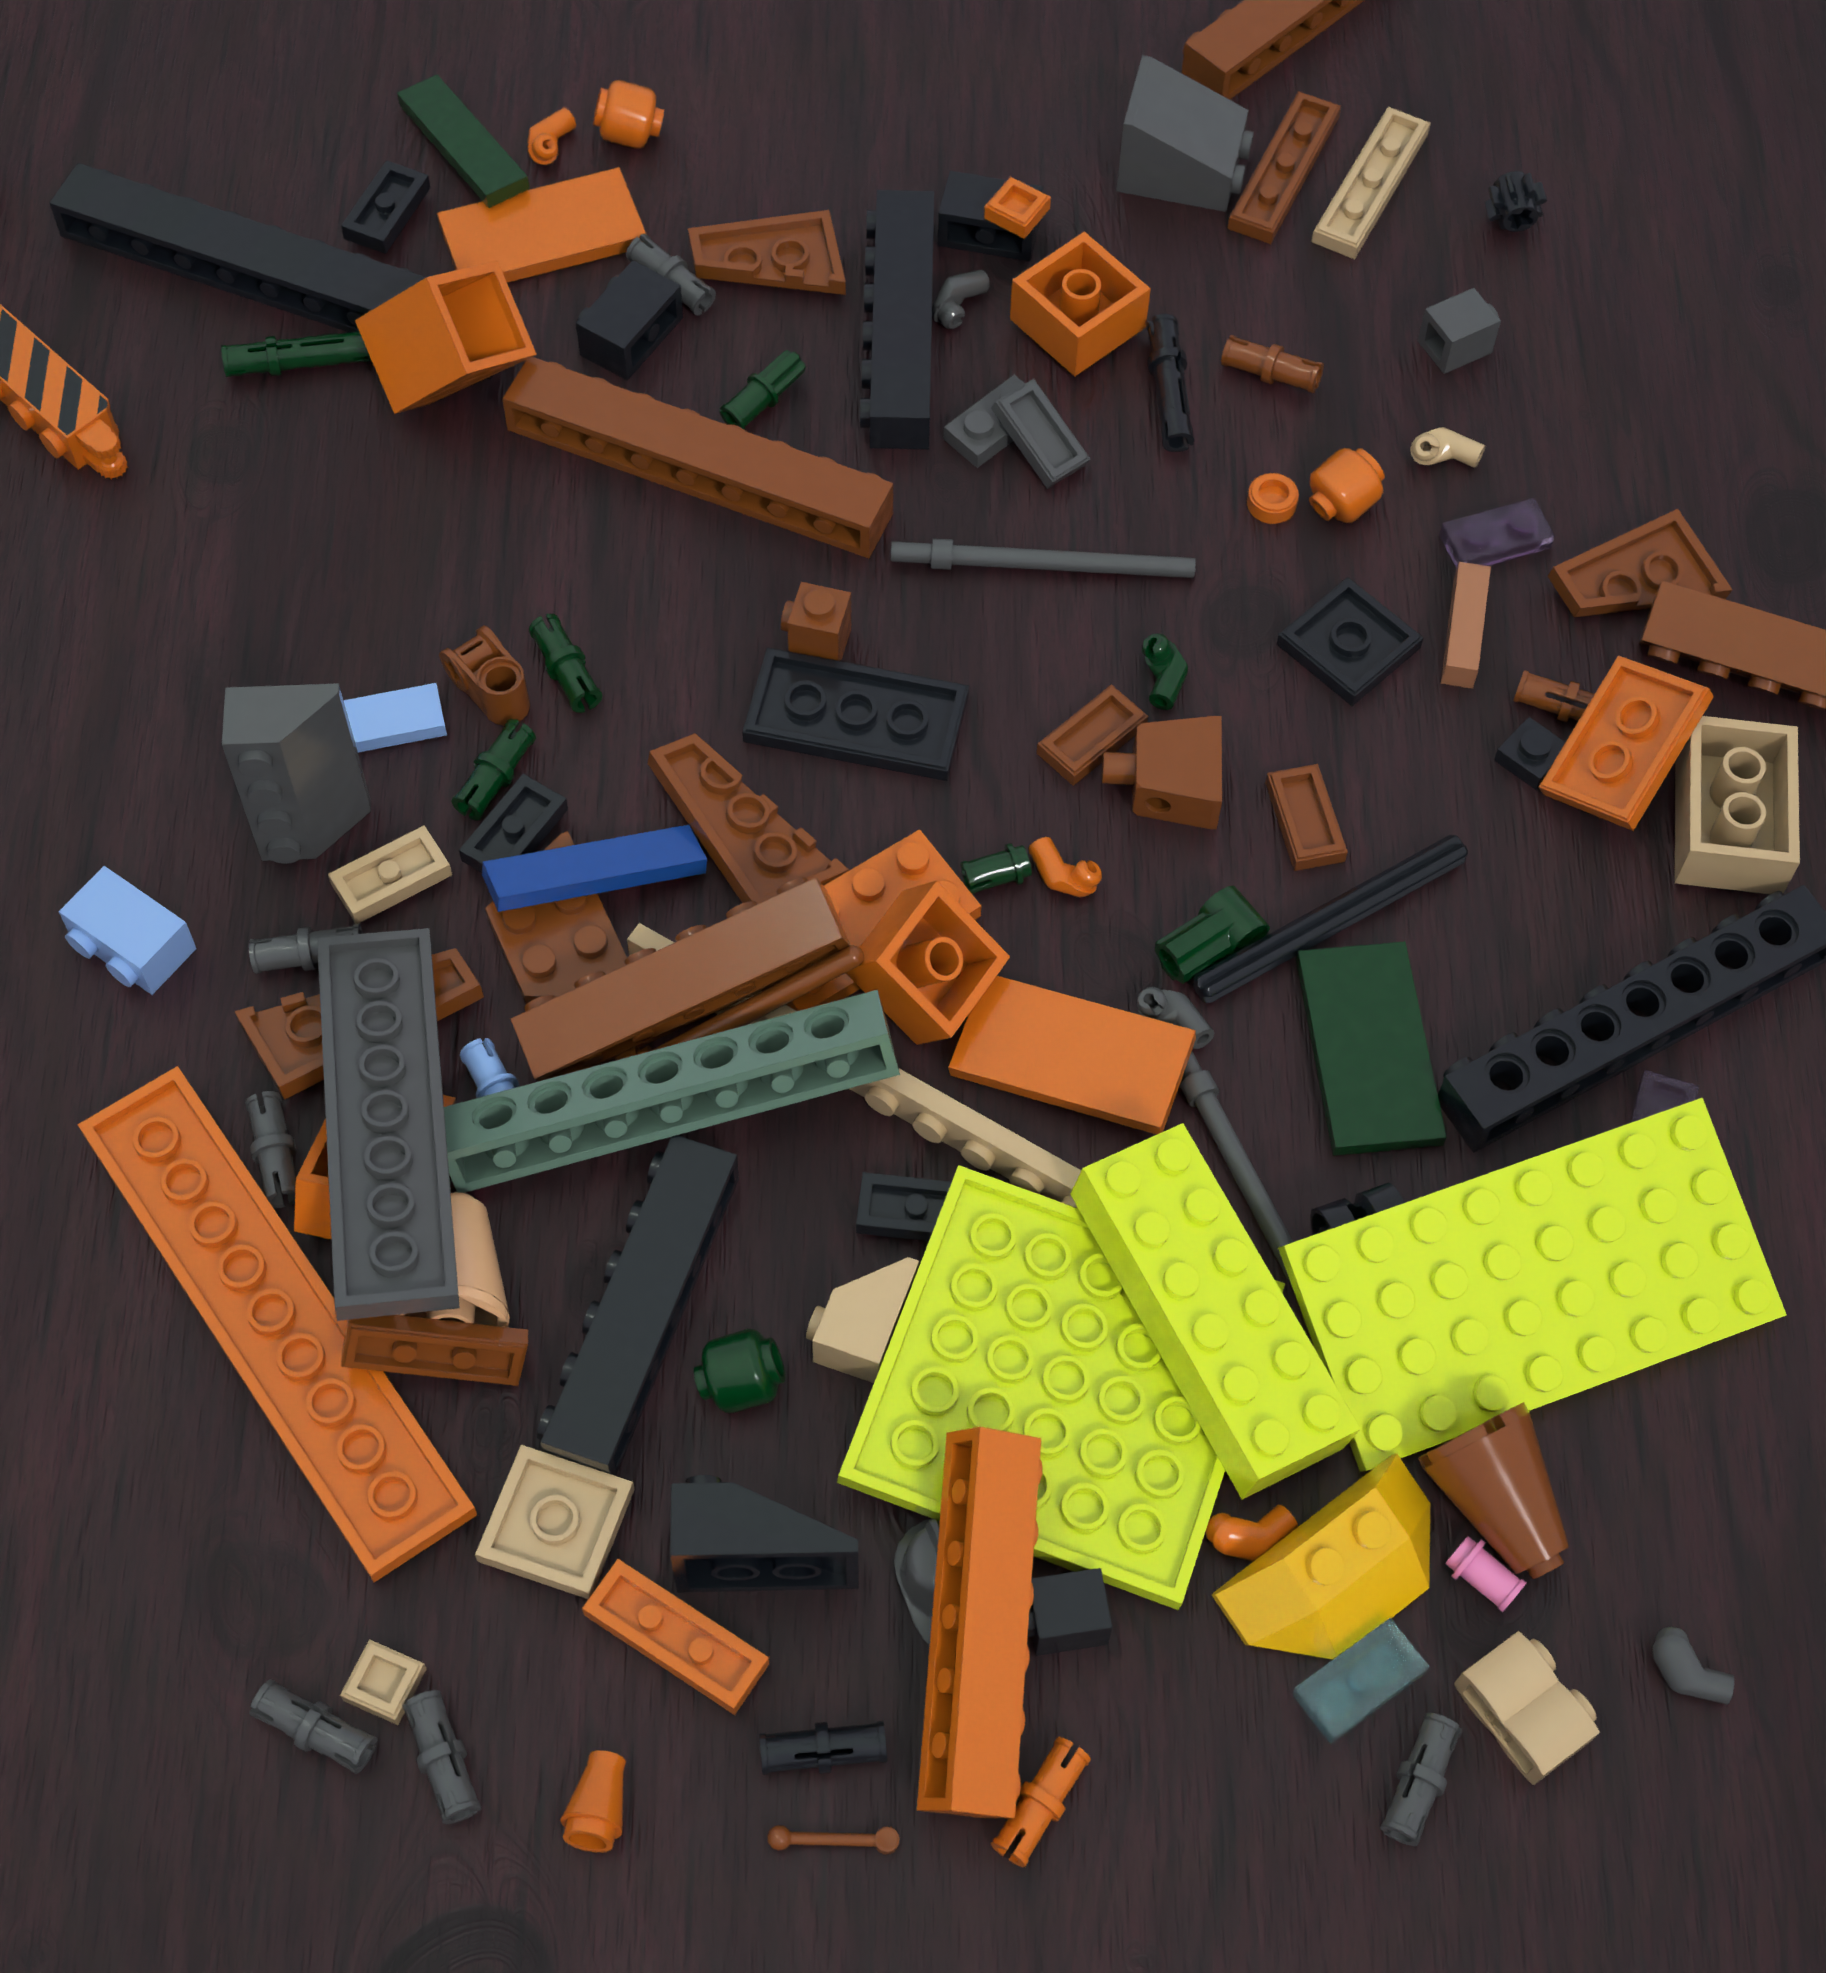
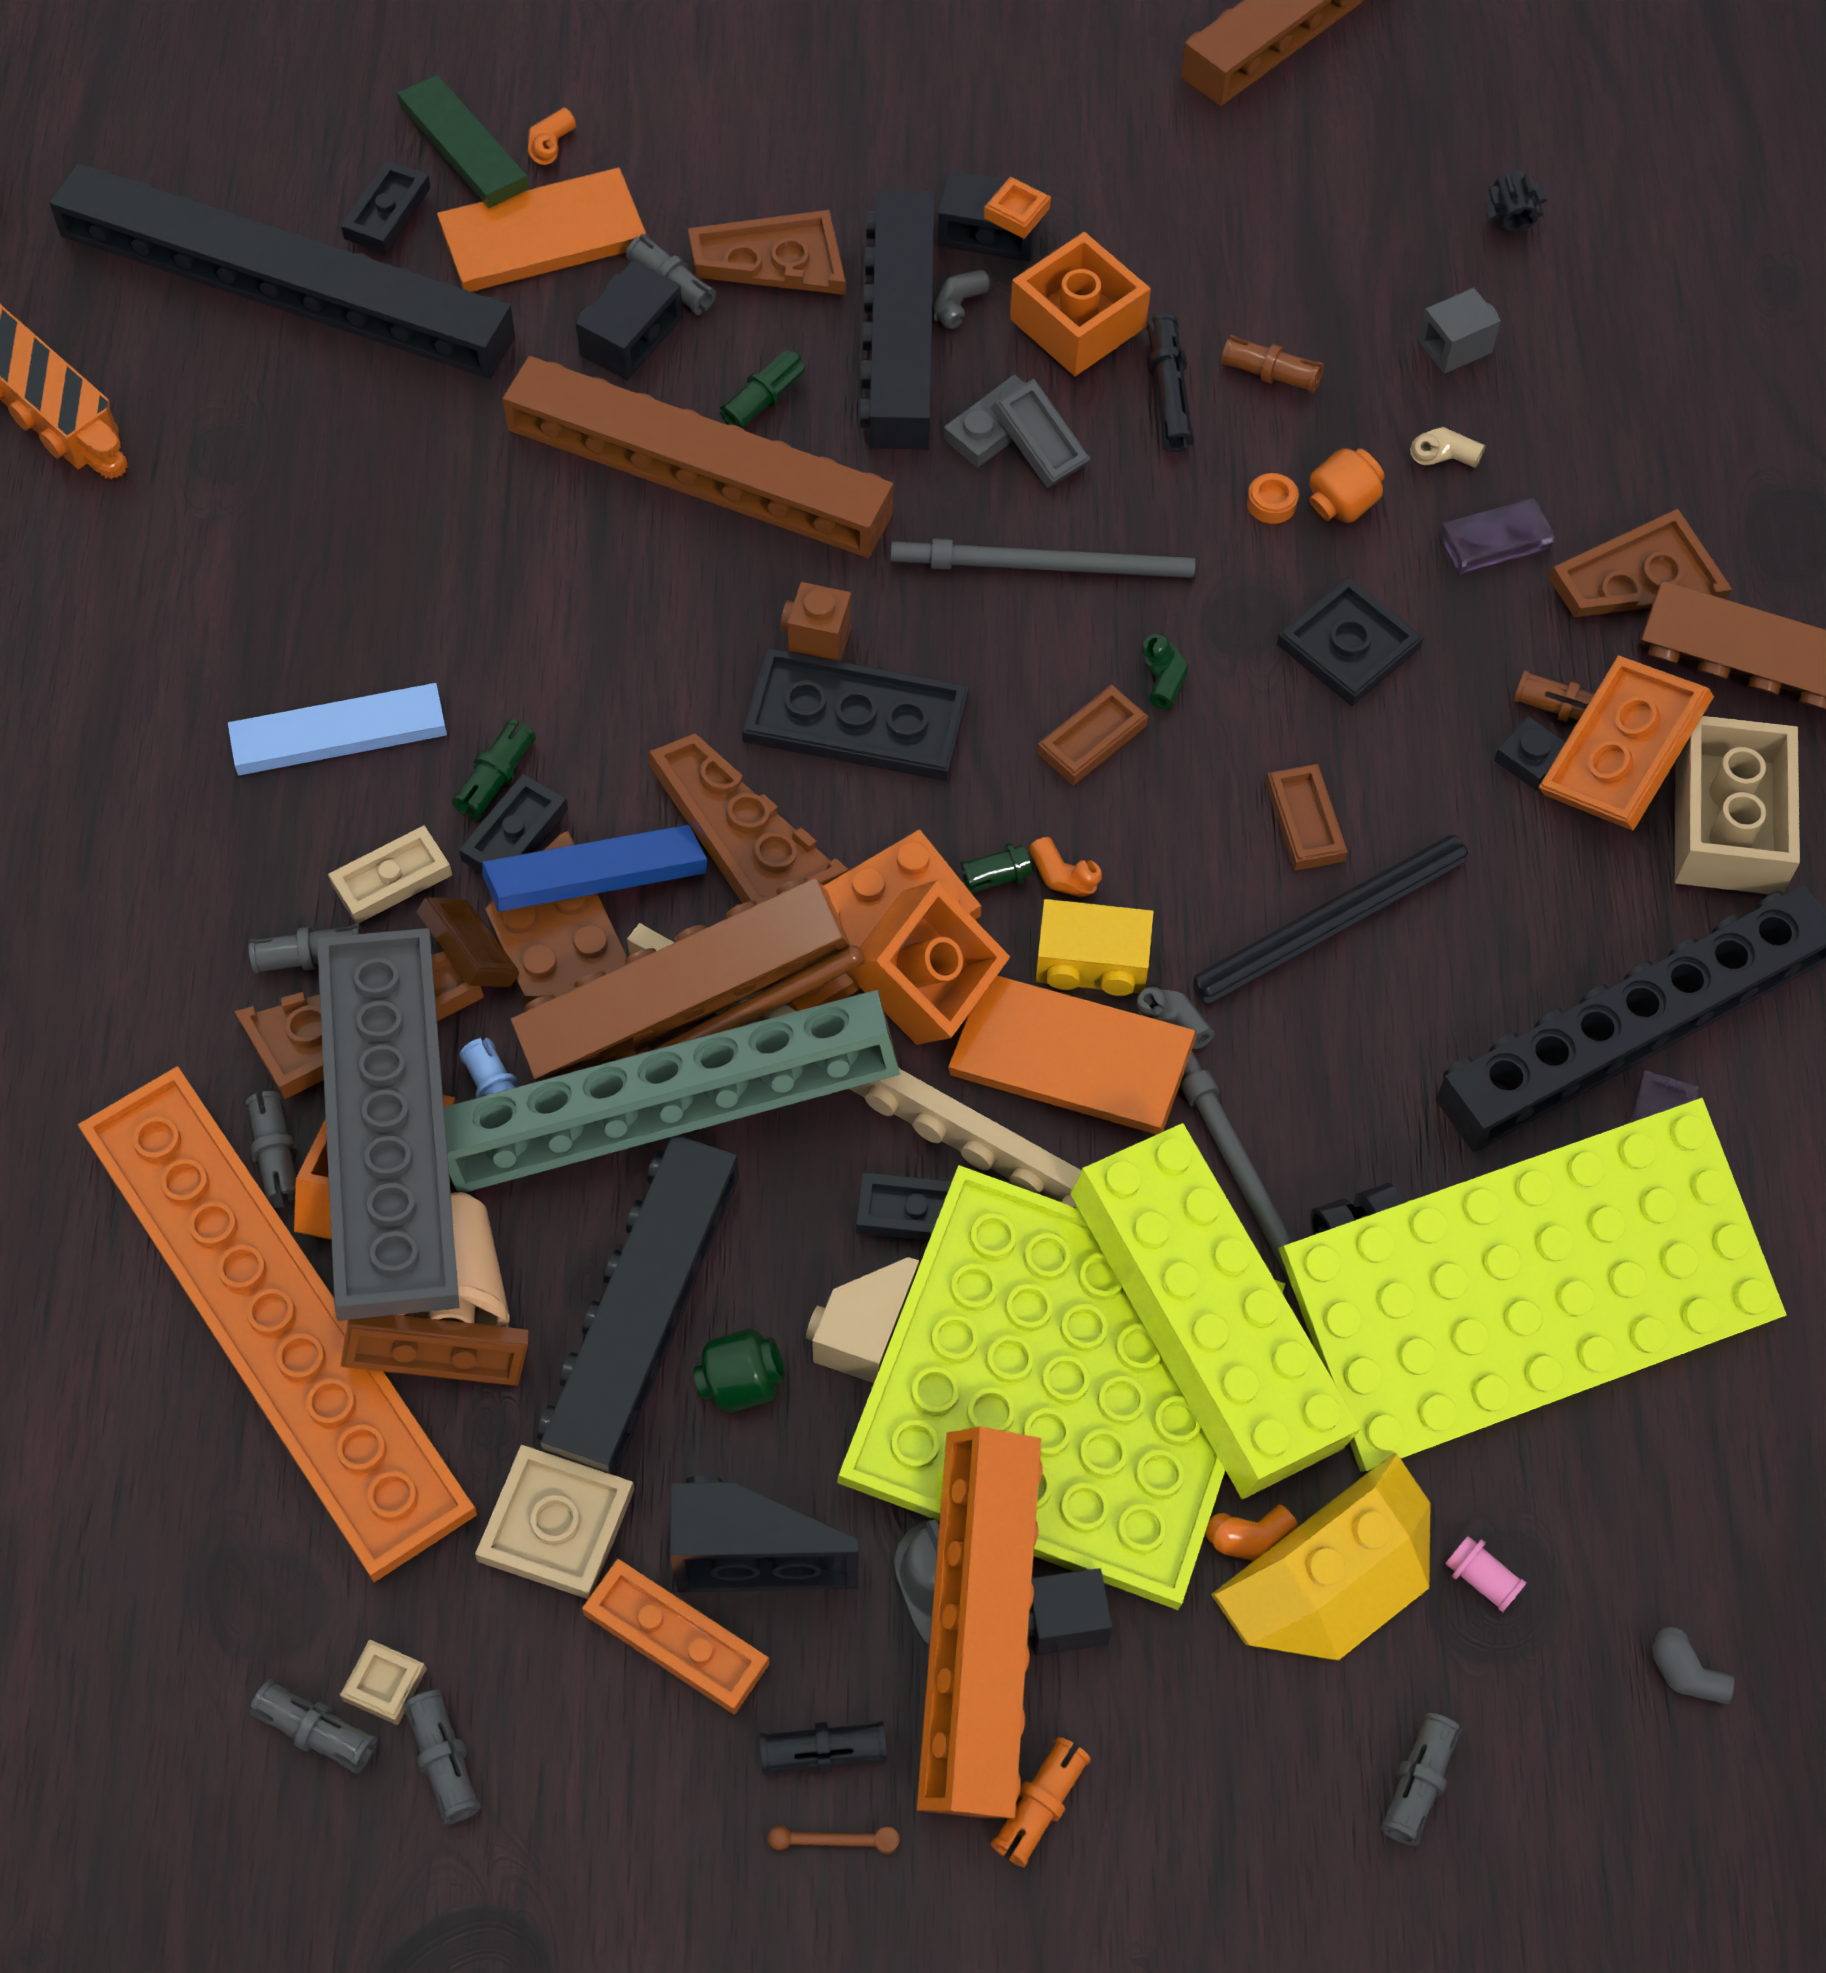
light blue brick [59,866,197,995] -> none
dark green pin [221,331,372,377] -> none
dark grey slope [222,683,371,864] -> none
orange slope [355,260,537,414] -> none
dark orange piece [439,625,530,726] -> none
dark green pin [528,613,603,713] -> none
orange cone [560,1750,626,1852] -> none
orange head [593,80,664,149] -> none
dark orange torso [1102,716,1222,830] -> none
dark grey slope [1116,55,1254,212] -> none
dark green piece [1154,885,1270,984] -> none
dark orange tile [1227,91,1341,244] -> none
clear light blue plate [1292,1618,1430,1744] -> none
dark green tile [1296,941,1447,1156] -> none
tan tile [1312,107,1430,259] -> none
dark orange cone [1417,1402,1569,1580] -> none
nougat piece [1441,562,1491,689] -> none
tan brick [1454,1631,1600,1785] -> none
none -> reddish brown tile [416,898,520,987]
none -> yellow brick [1035,899,1153,996]

